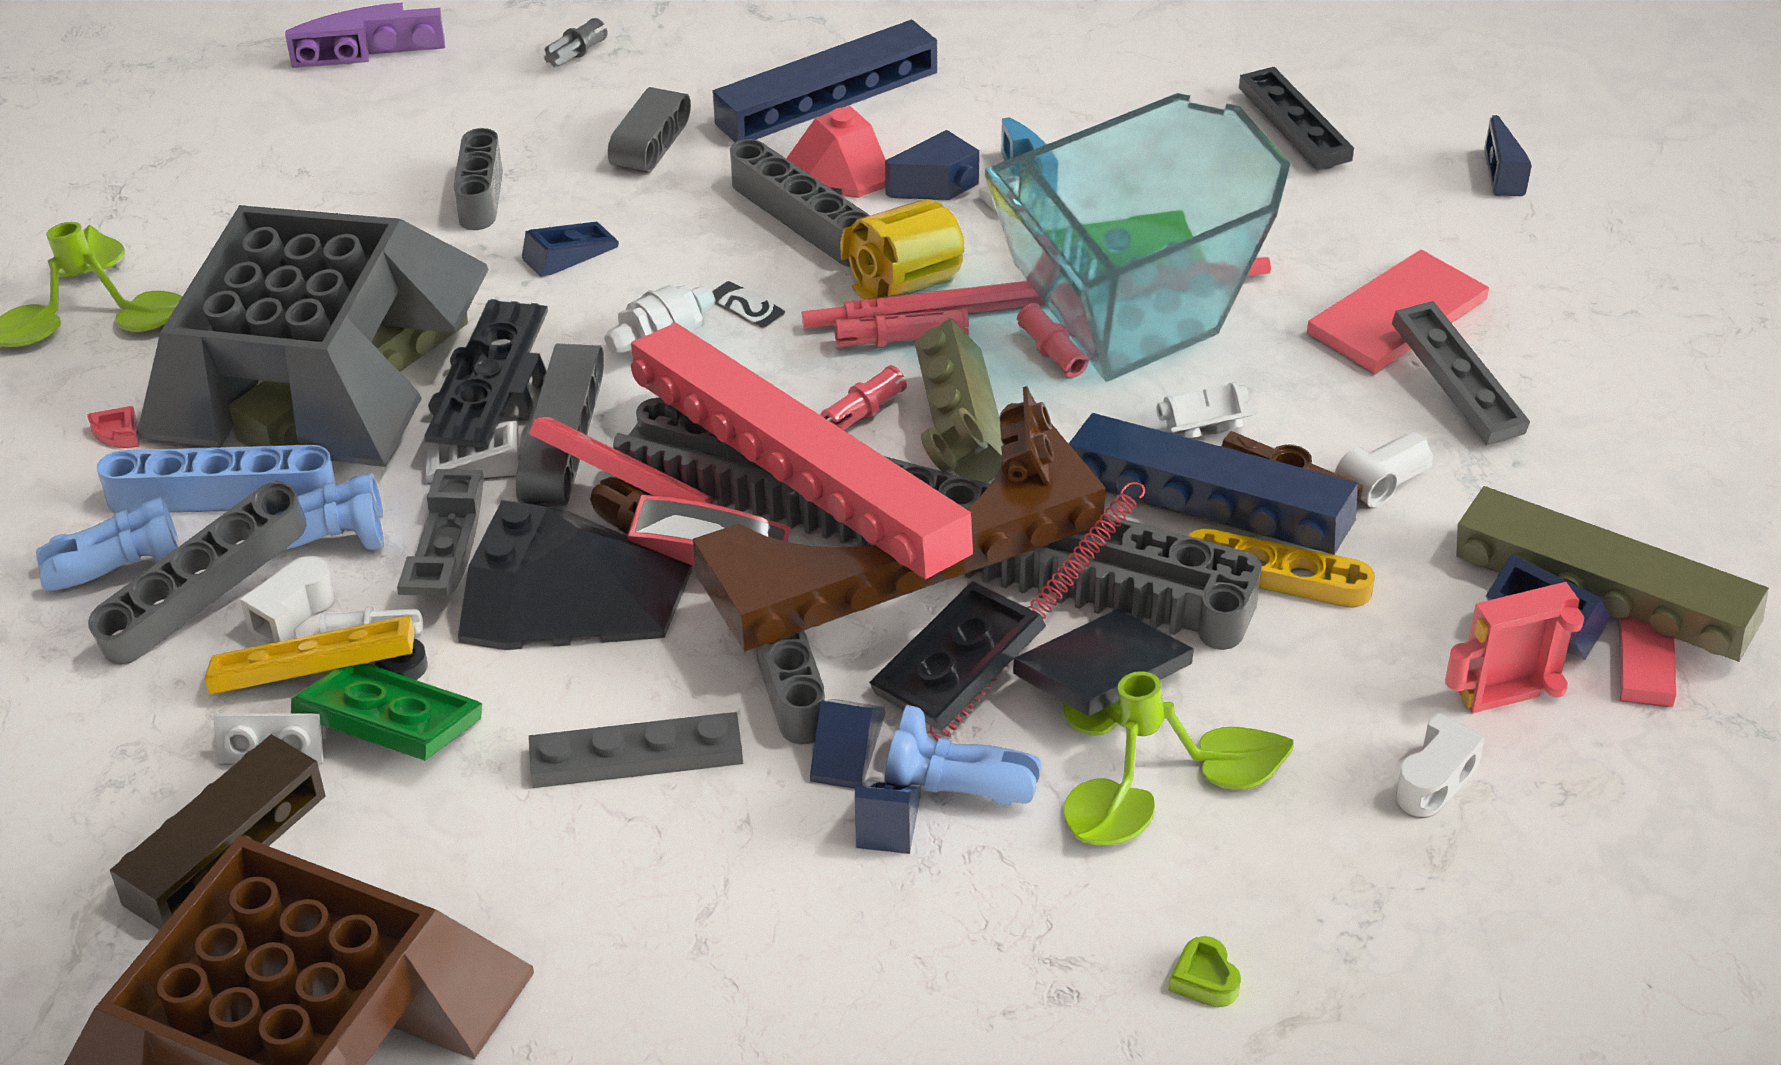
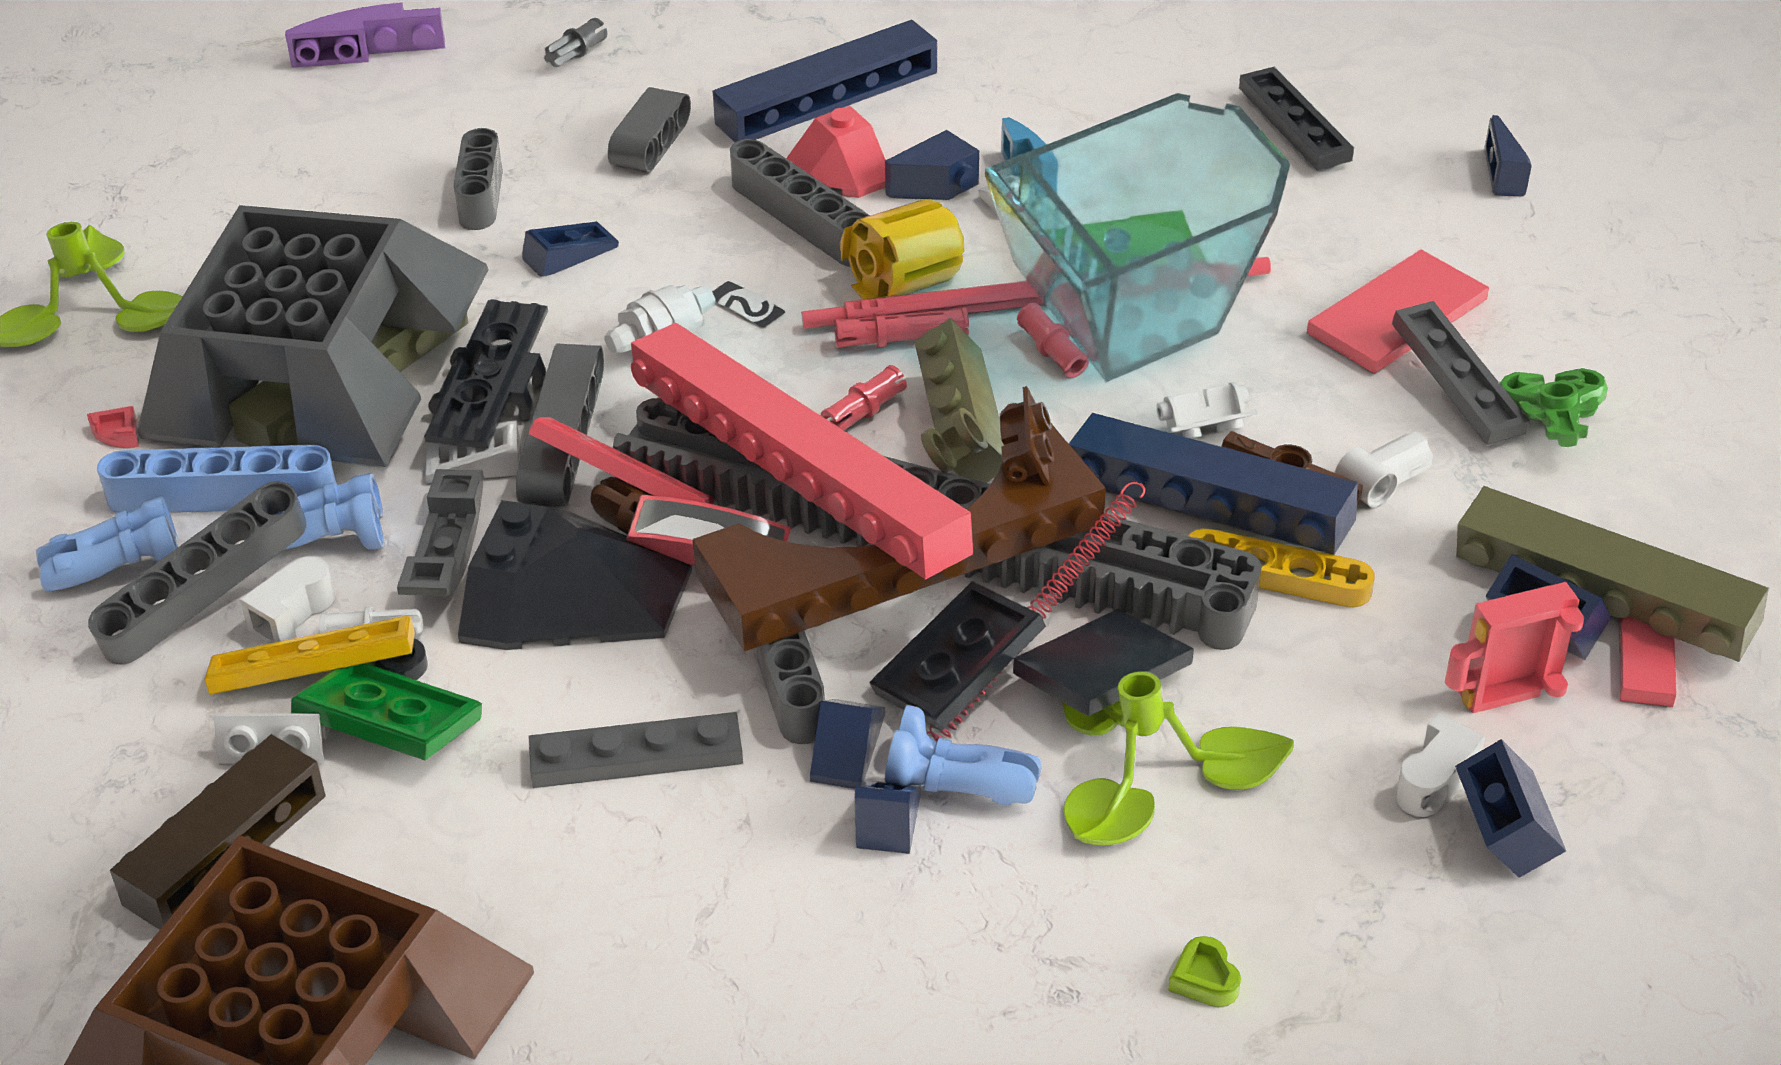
none -> dark blue brick [1455,739,1566,878]
none -> bright green animal [1500,368,1608,447]

